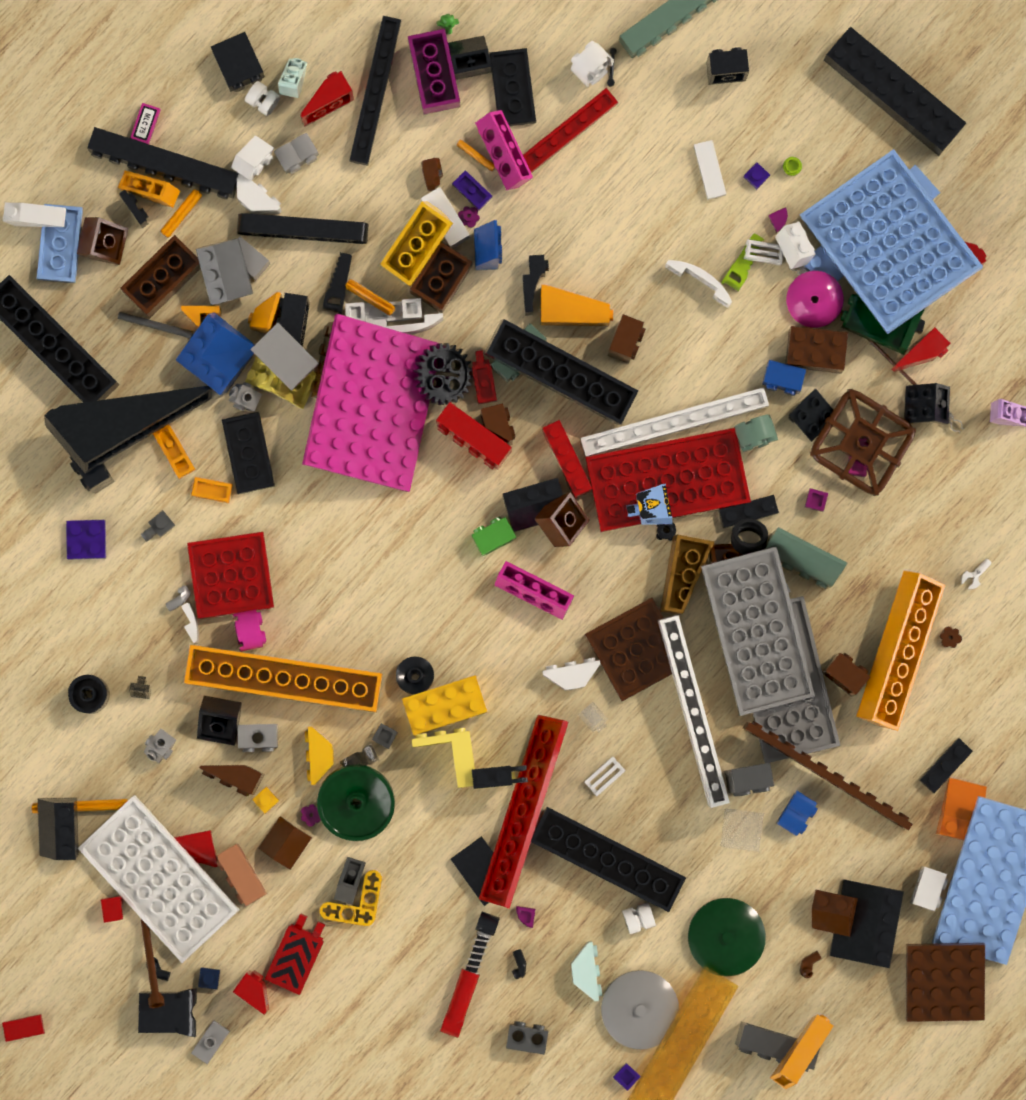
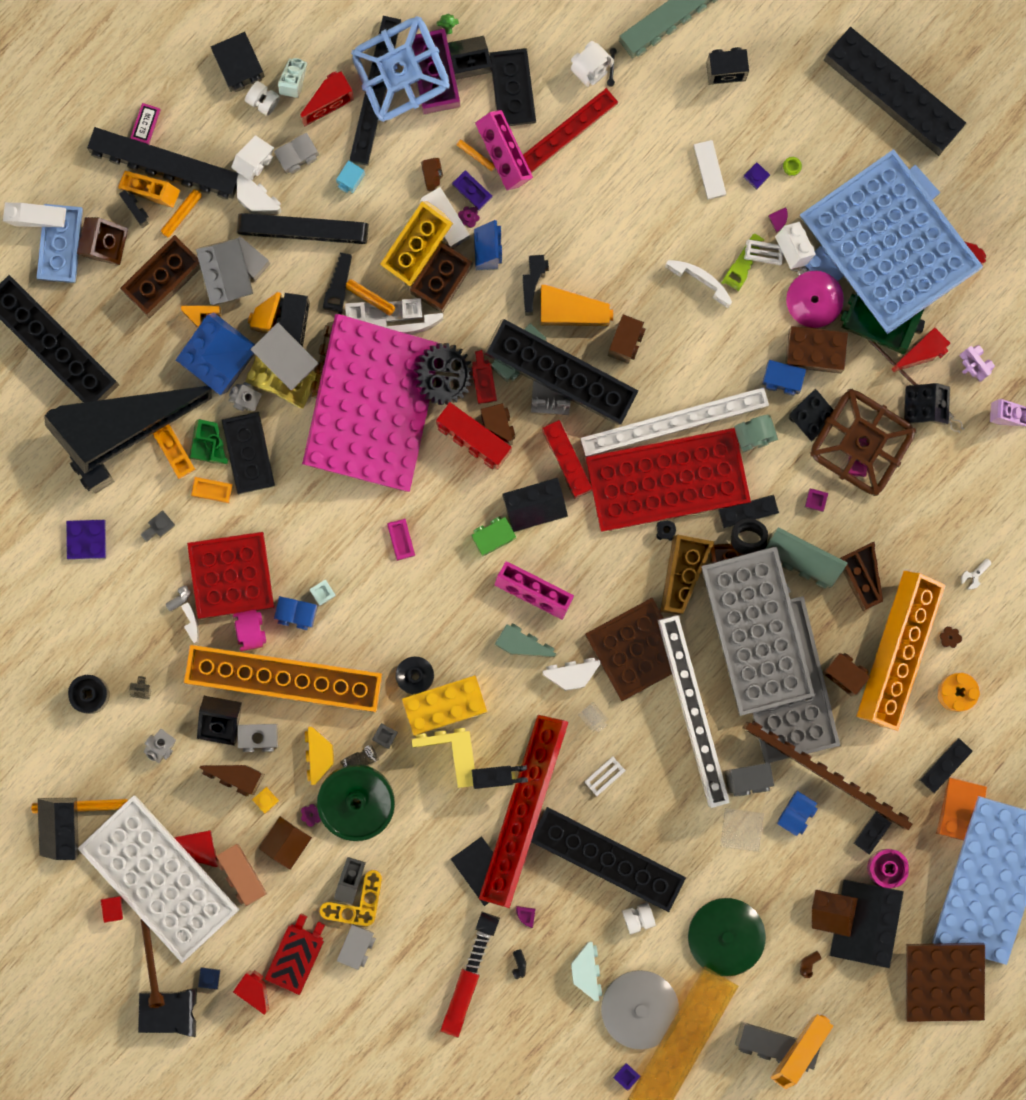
red tile [2,1014,45,1042] -> none
dark grey bar [118,312,193,339] -> none
black arm [146,957,171,981] -> none
light grey plate [192,1020,230,1064] -> none
dark grey brick [506,1021,549,1055] -> none
reddish brown slope [535,492,590,547] -> none
torso [626,484,673,525] -> none
white brick [910,866,948,911] -> none
none -> green slope [189,419,228,464]
none -> blue brick [274,596,318,630]
none -> light aqua plate [309,579,336,606]
none -> medium azure brick [336,160,365,193]
none -> light grey brick [337,924,376,970]
none -> light blue plate [351,16,450,122]
none -> dark pink tile [387,519,415,561]
none -> sand green slope [495,623,556,657]
none -> light grey hinge [531,381,570,415]
none -> reddish brown wedge [839,541,883,611]
none -> black plate [853,812,892,855]
none -> dark pink brick [867,849,909,888]
none -> light orange brick [938,673,980,712]
none -> lavender hips [959,345,995,382]

